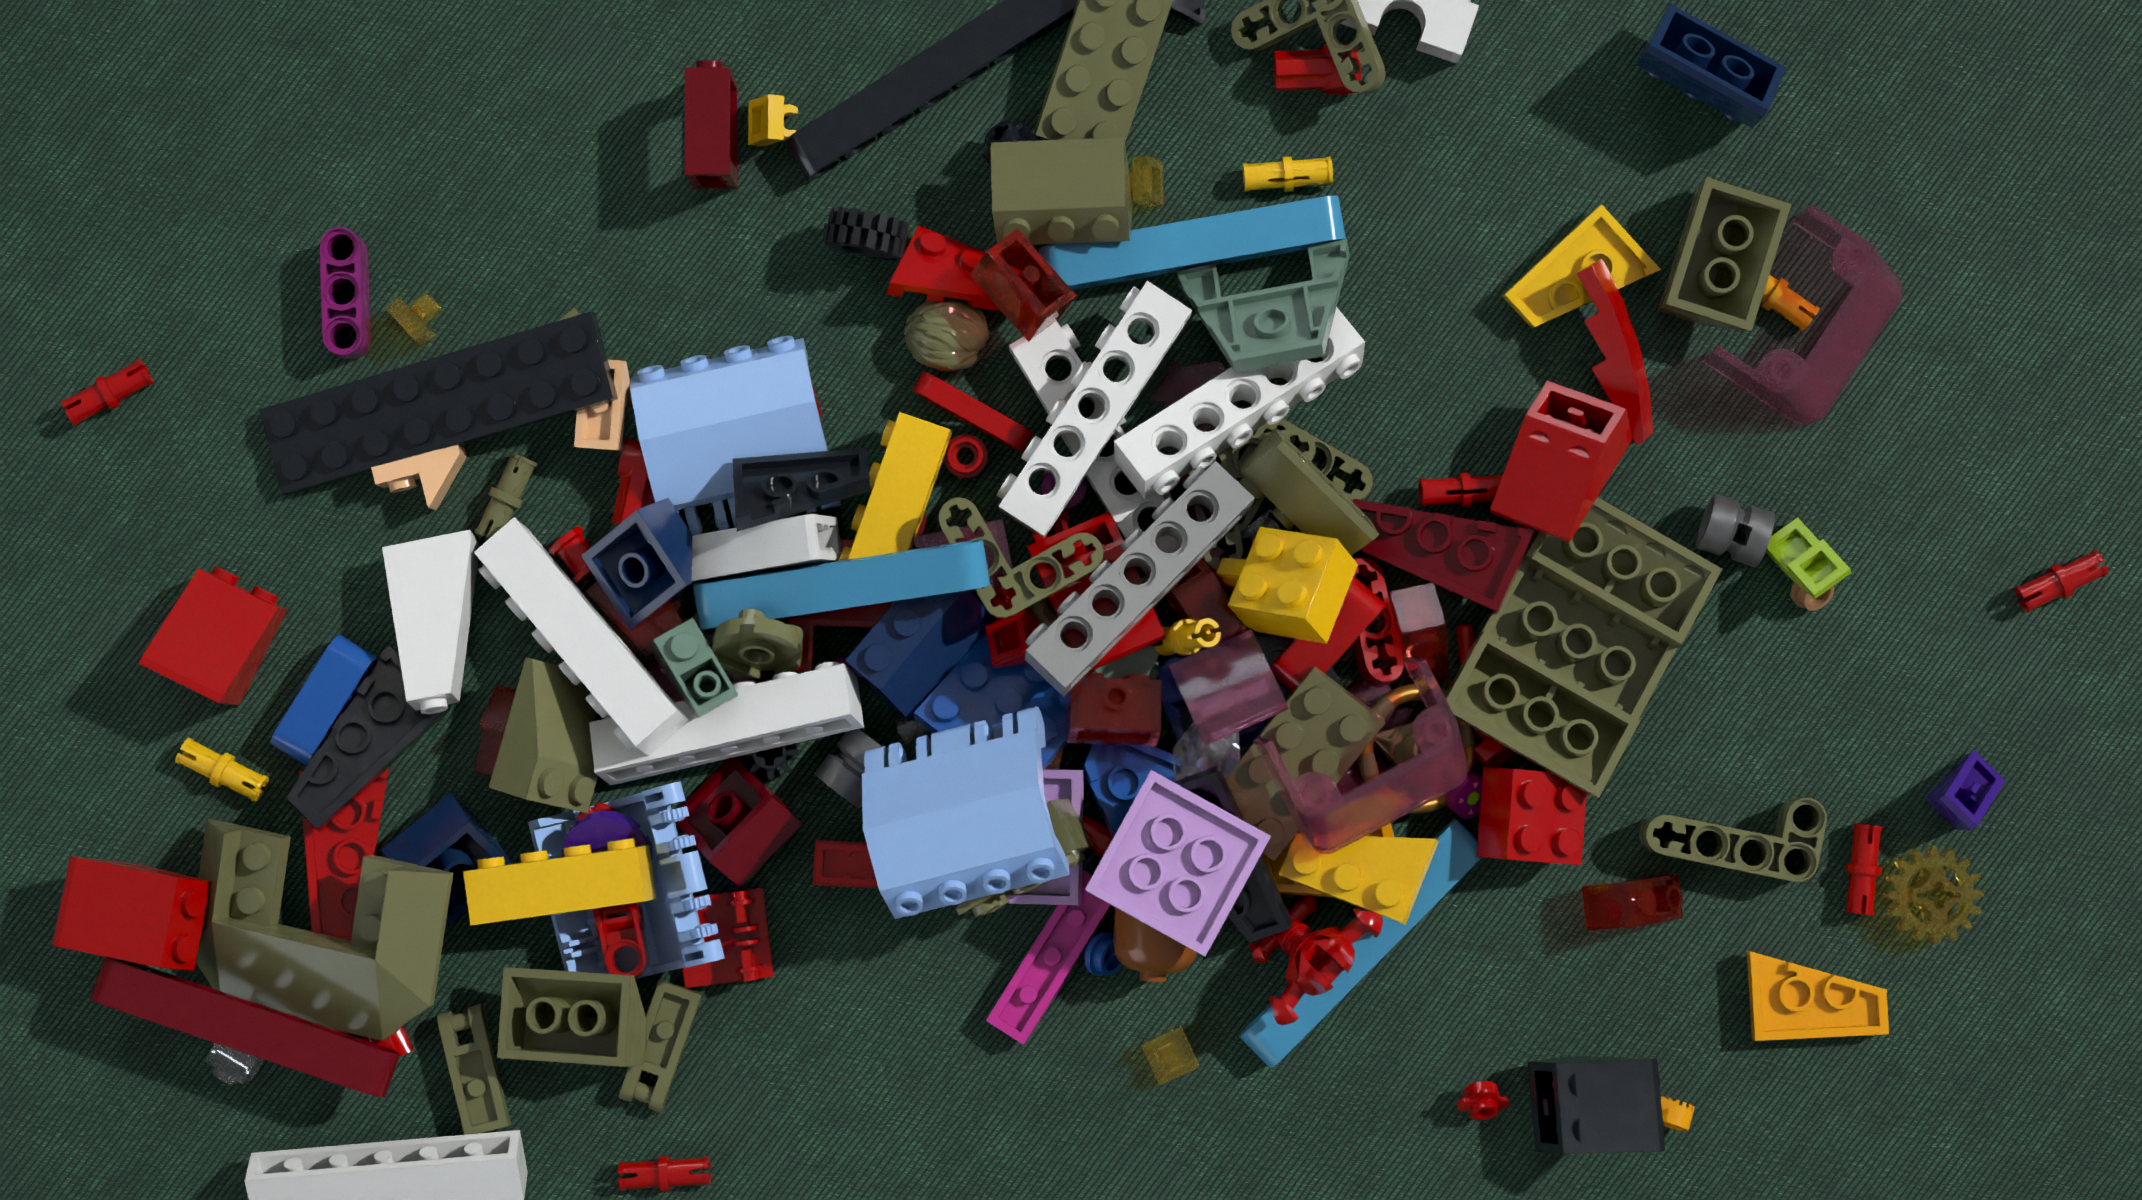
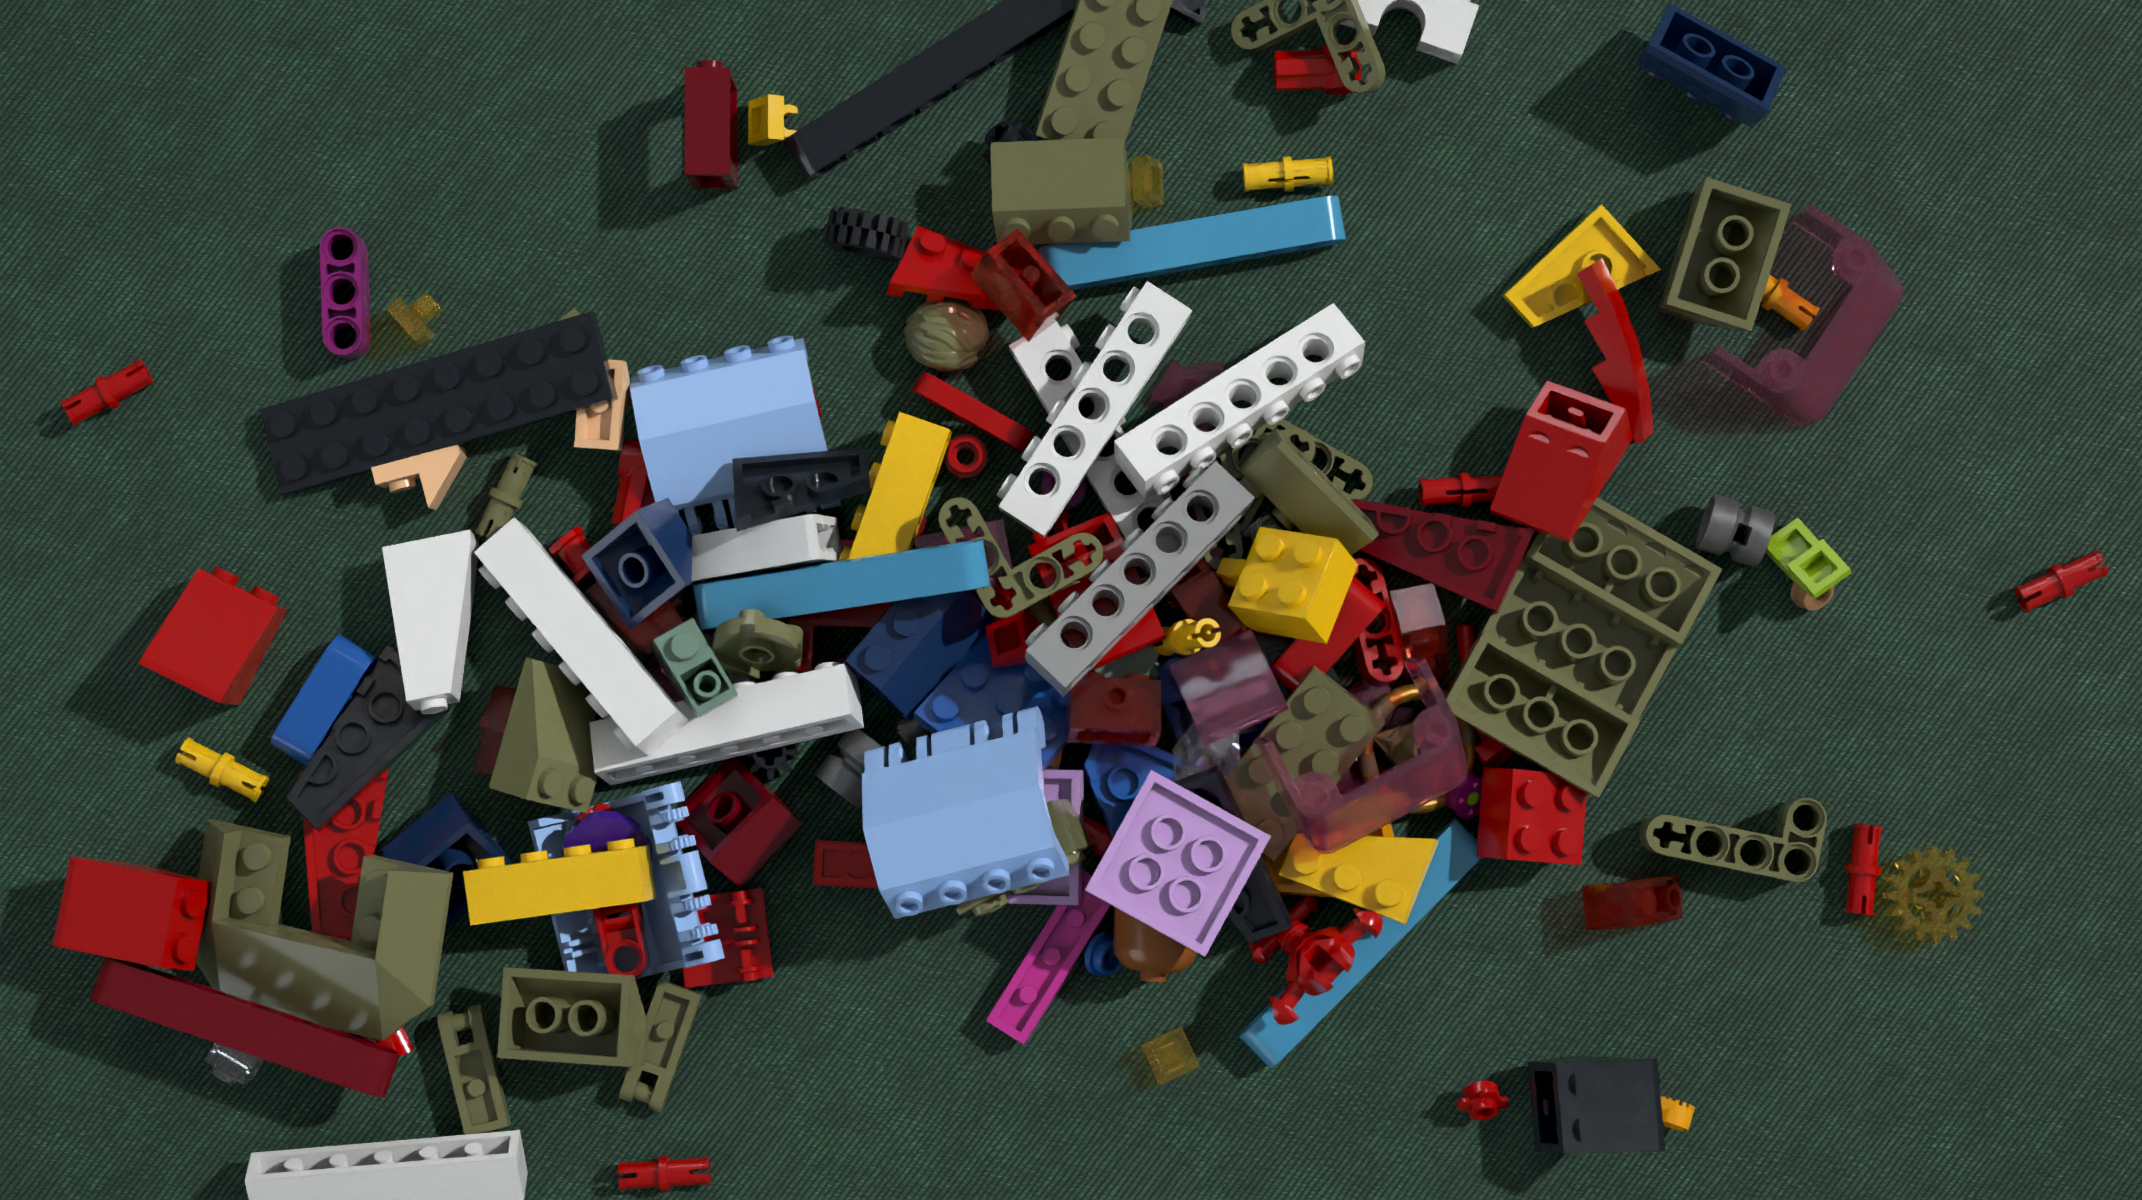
sand green wing [1177,239,1350,373] -> none
light orange wing [1747,951,1889,1041] -> none
dark purple slope [1924,750,2005,831] -> none

